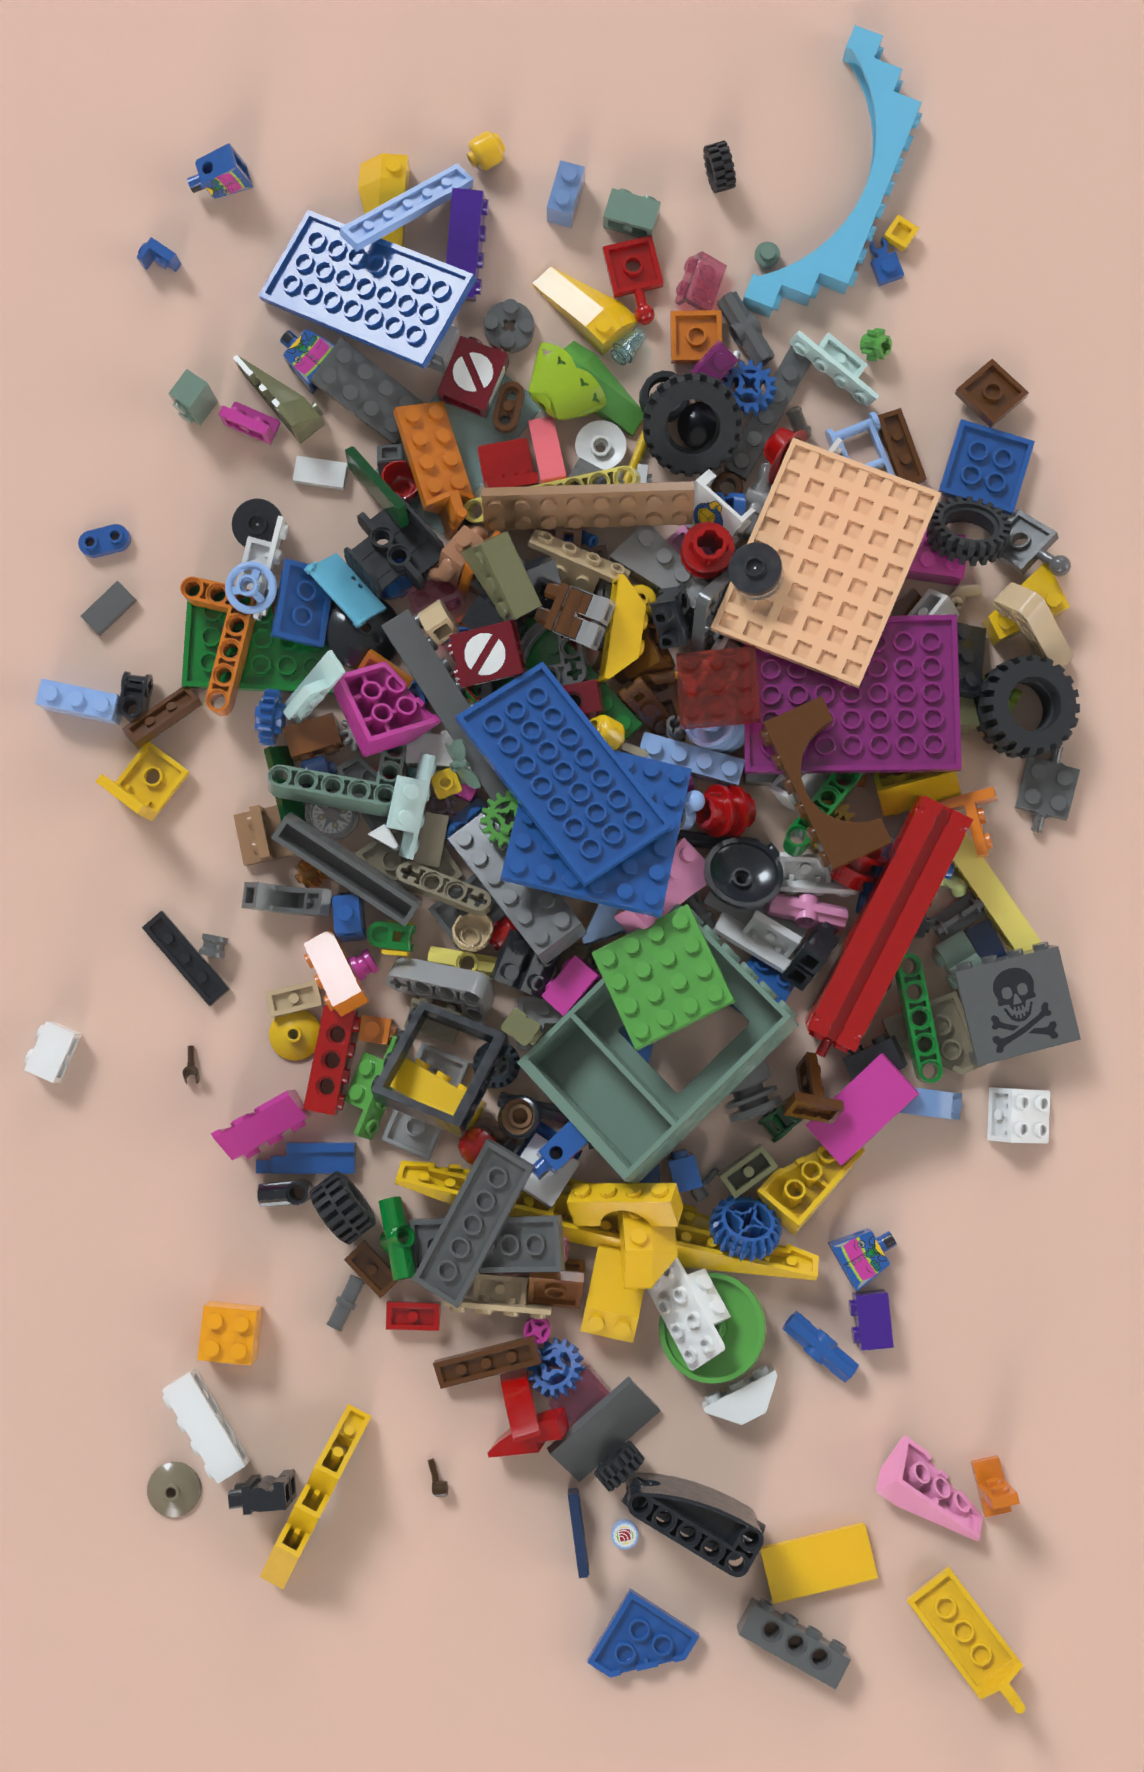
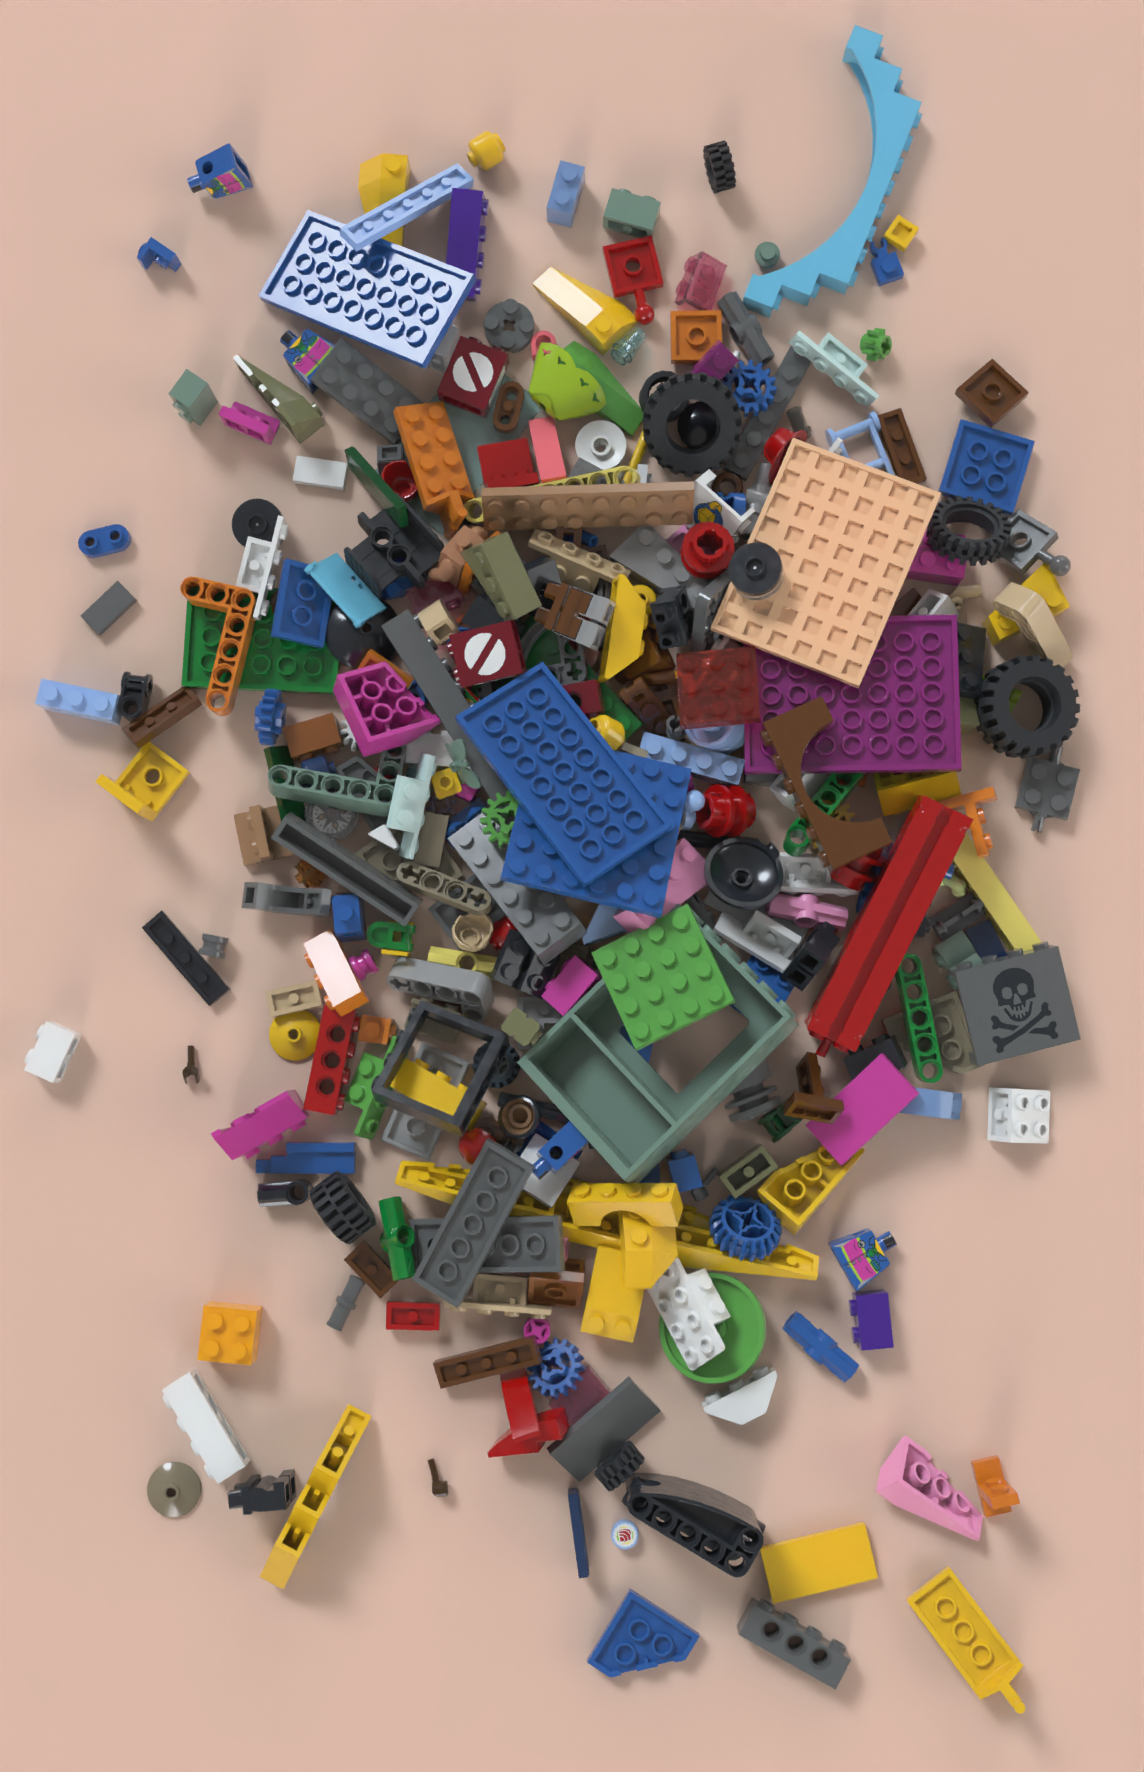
light blue piece [225,561,277,614] -> none
light aqua bracket [283,650,346,723] -> none
none -> coral tile [531,331,556,360]

